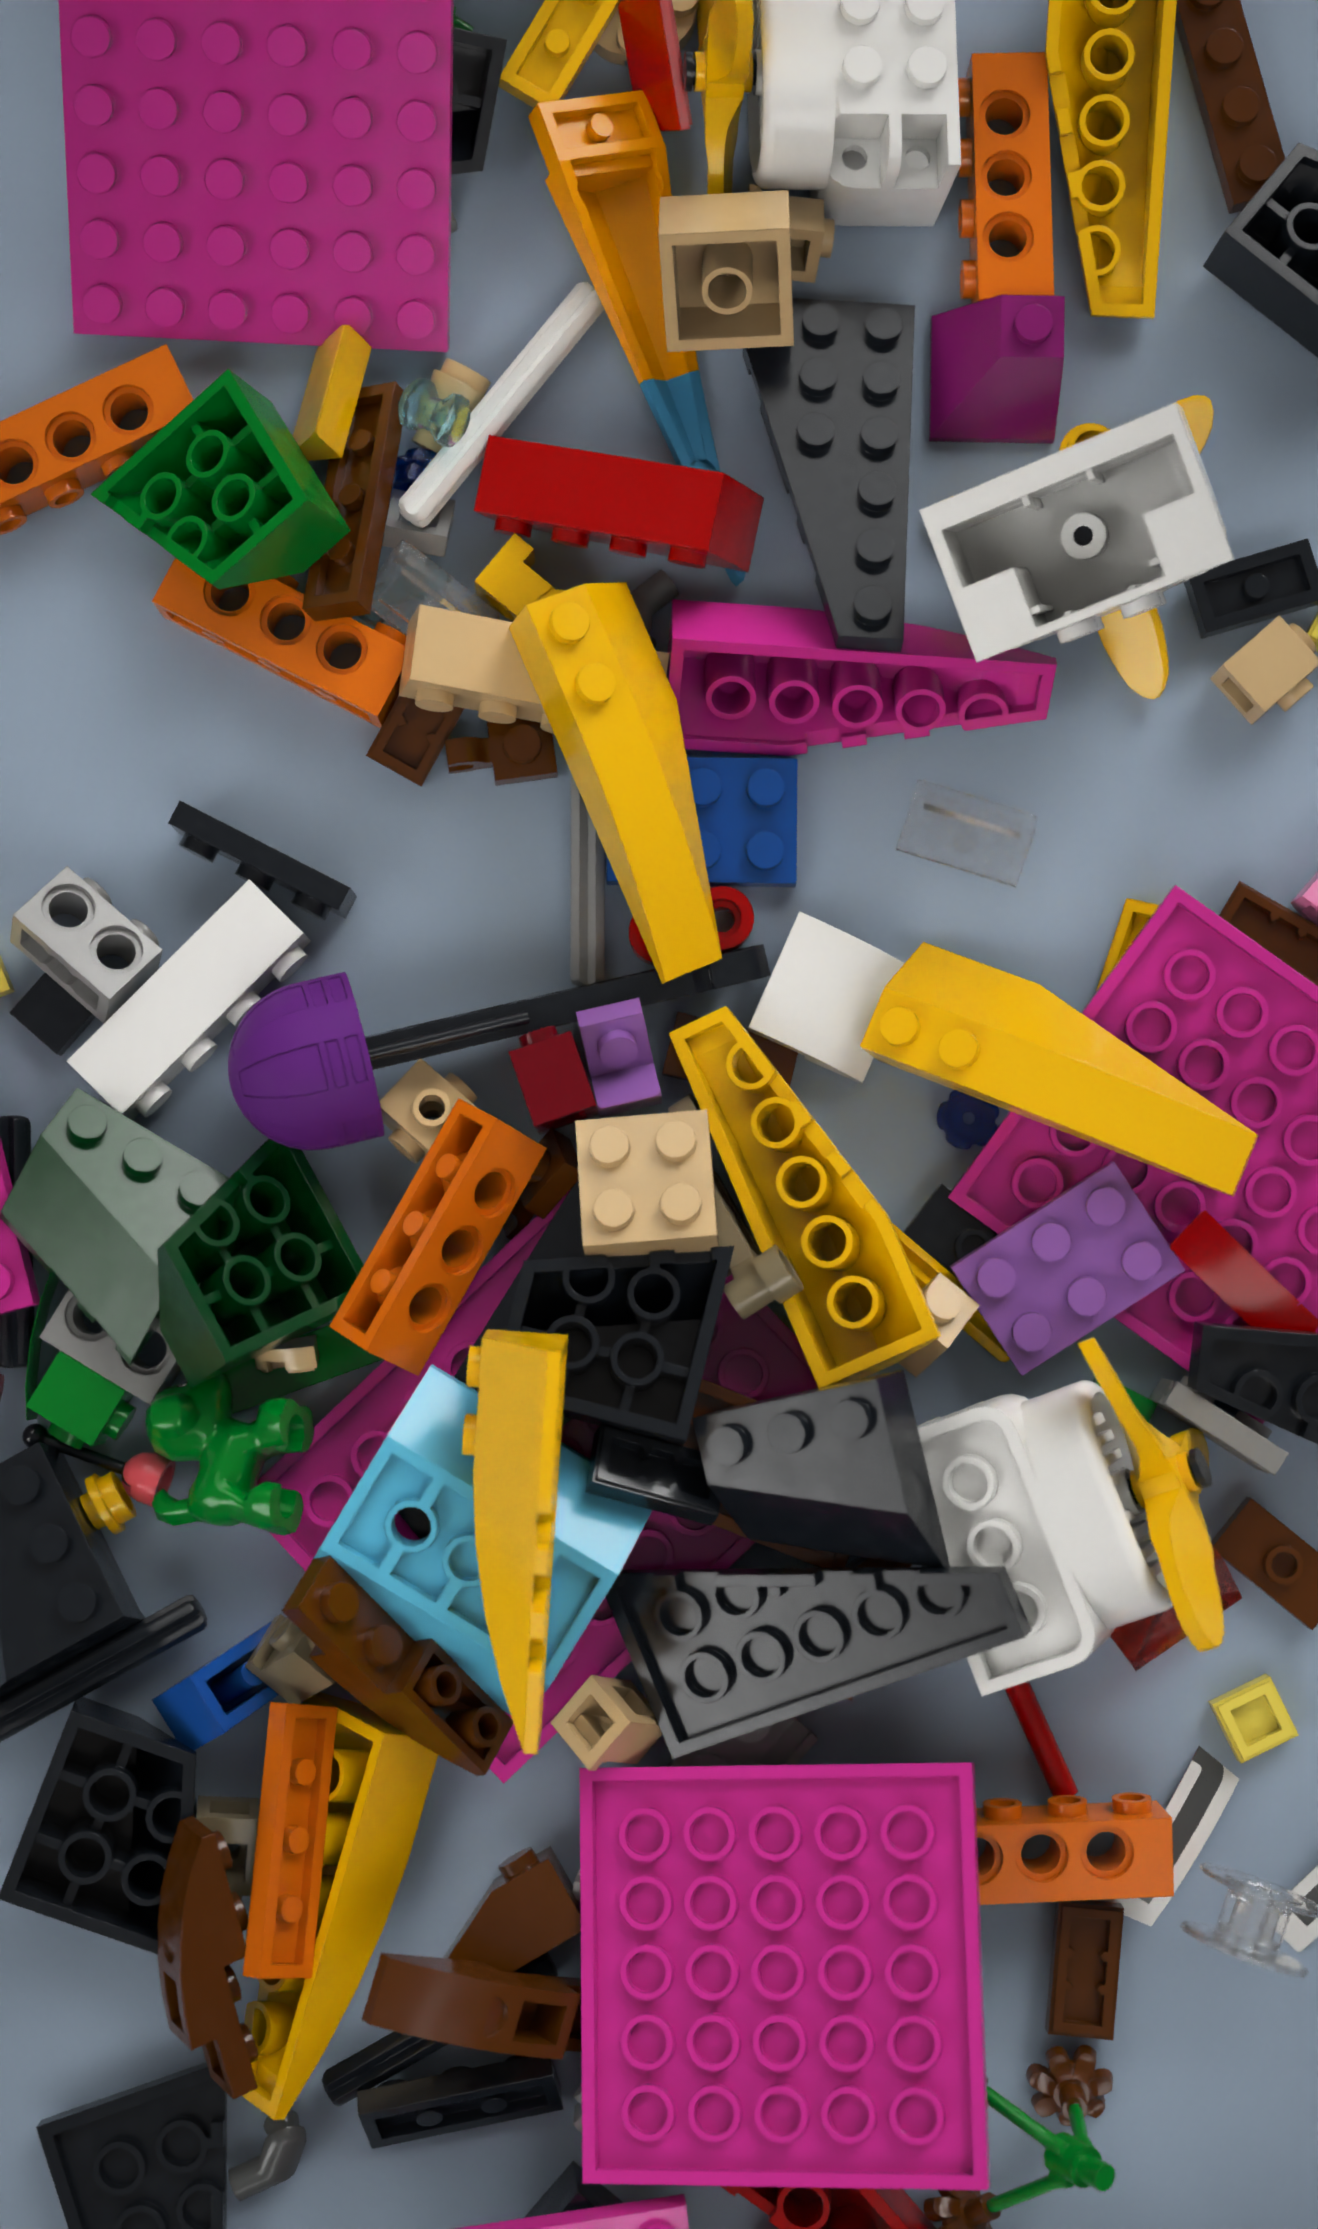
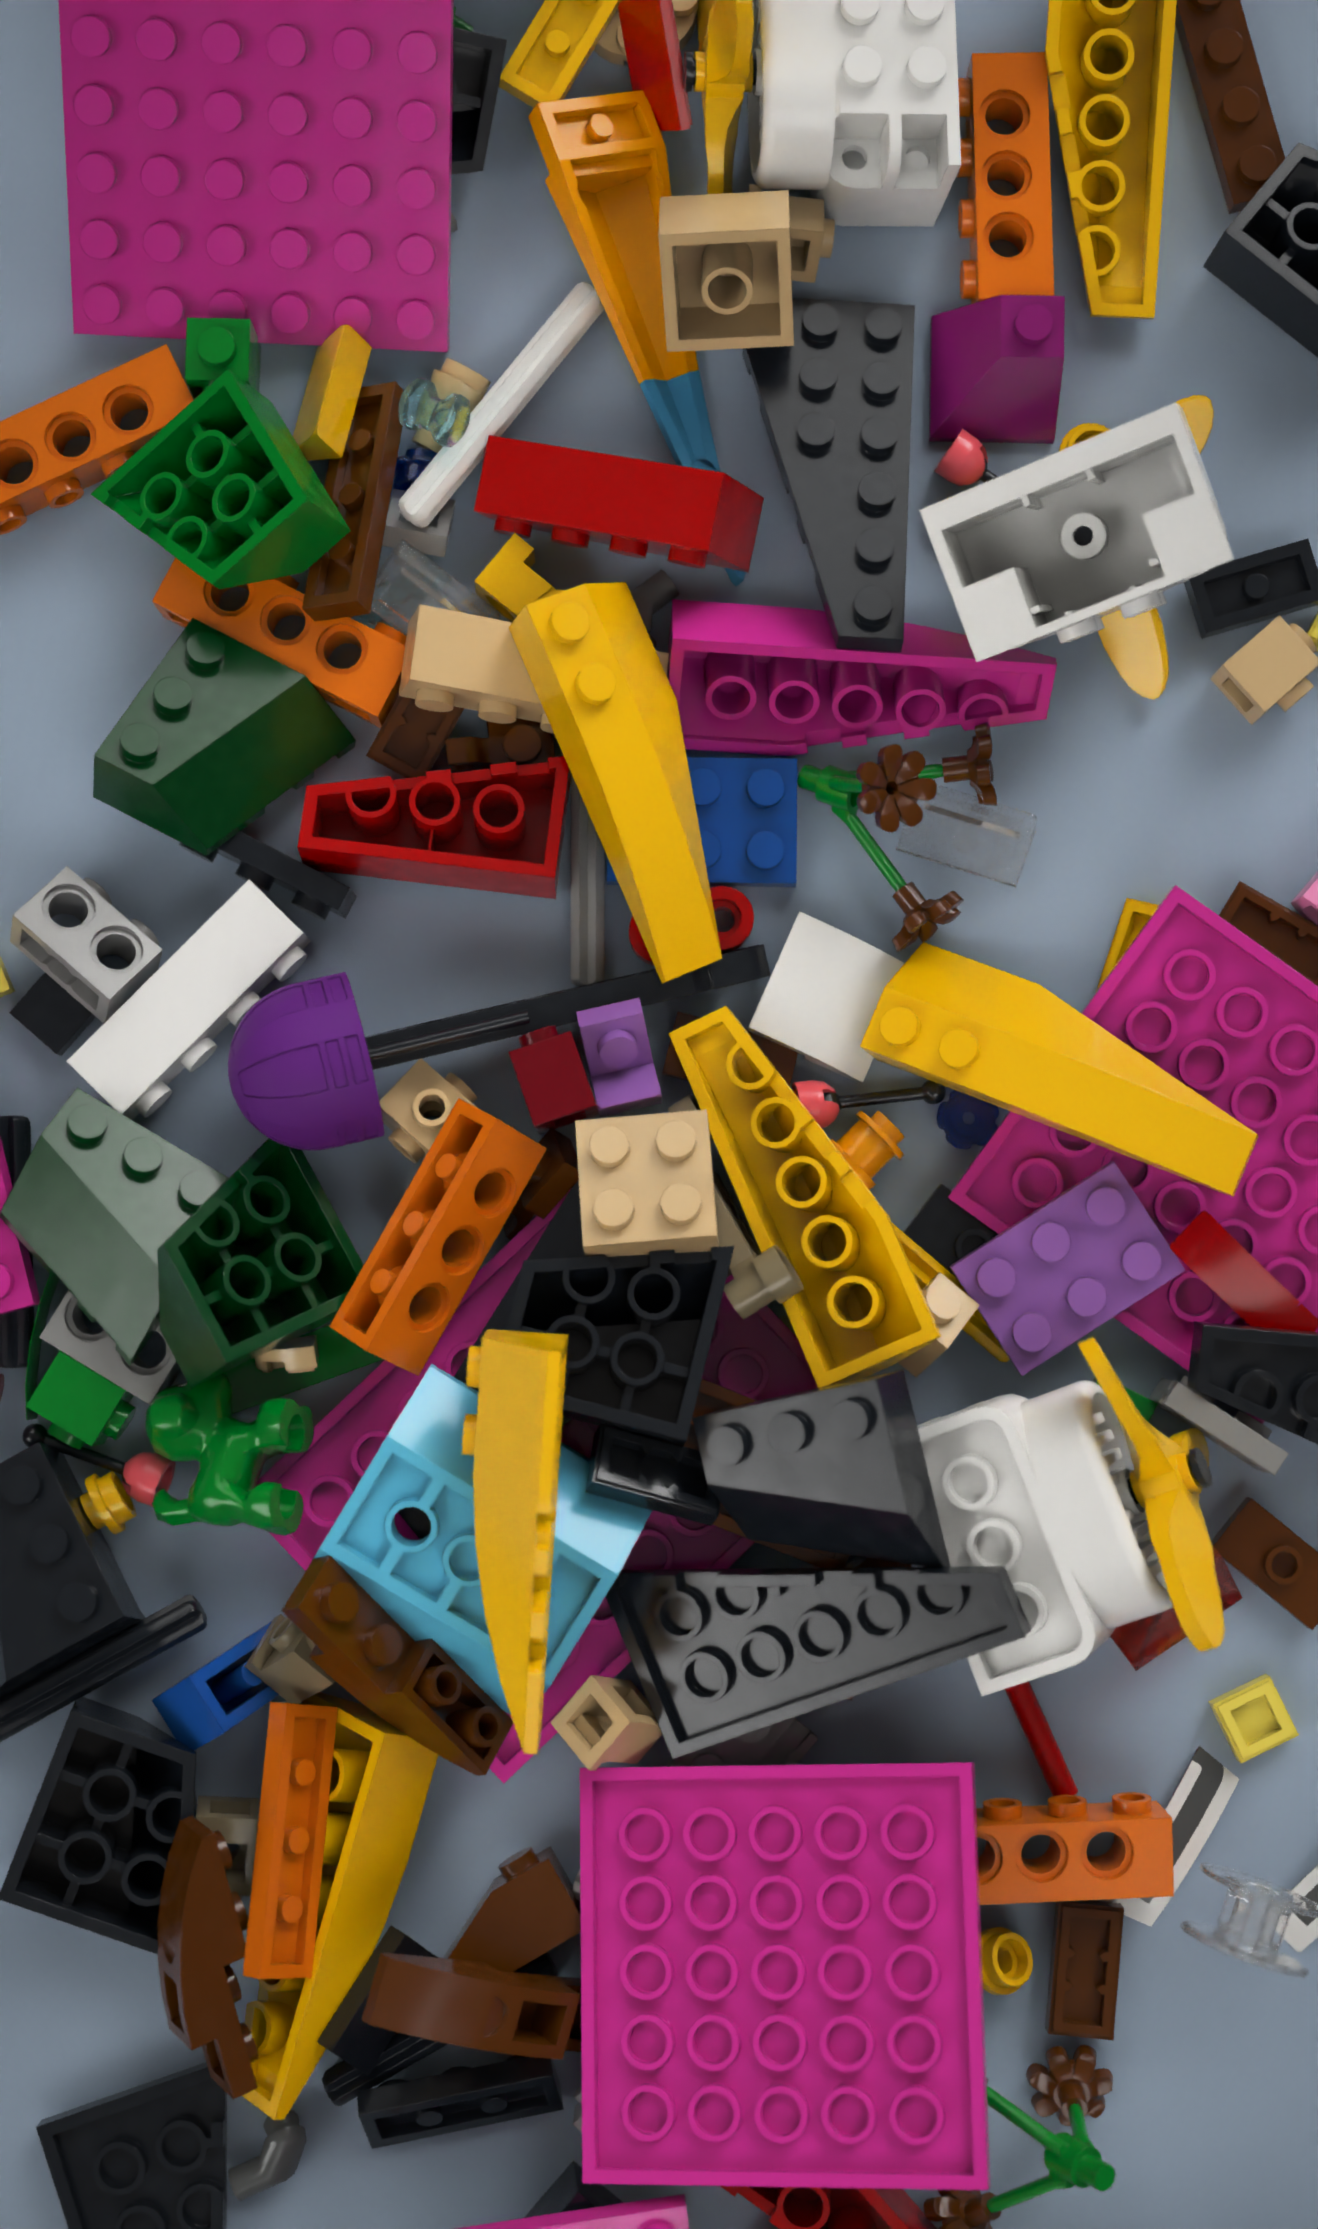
none -> dark green wedge [93,618,356,856]
none -> green brick [185,317,261,399]
none -> red wedge [297,756,571,899]
none -> black plate [317,1926,438,2076]
none -> hinge [792,1080,946,1129]
none -> reddish brown plant [797,722,997,952]
none -> light orange brick [831,1110,905,1190]
none -> coral hinge [934,429,998,486]
none -> yellow plate [981,1927,1033,1995]

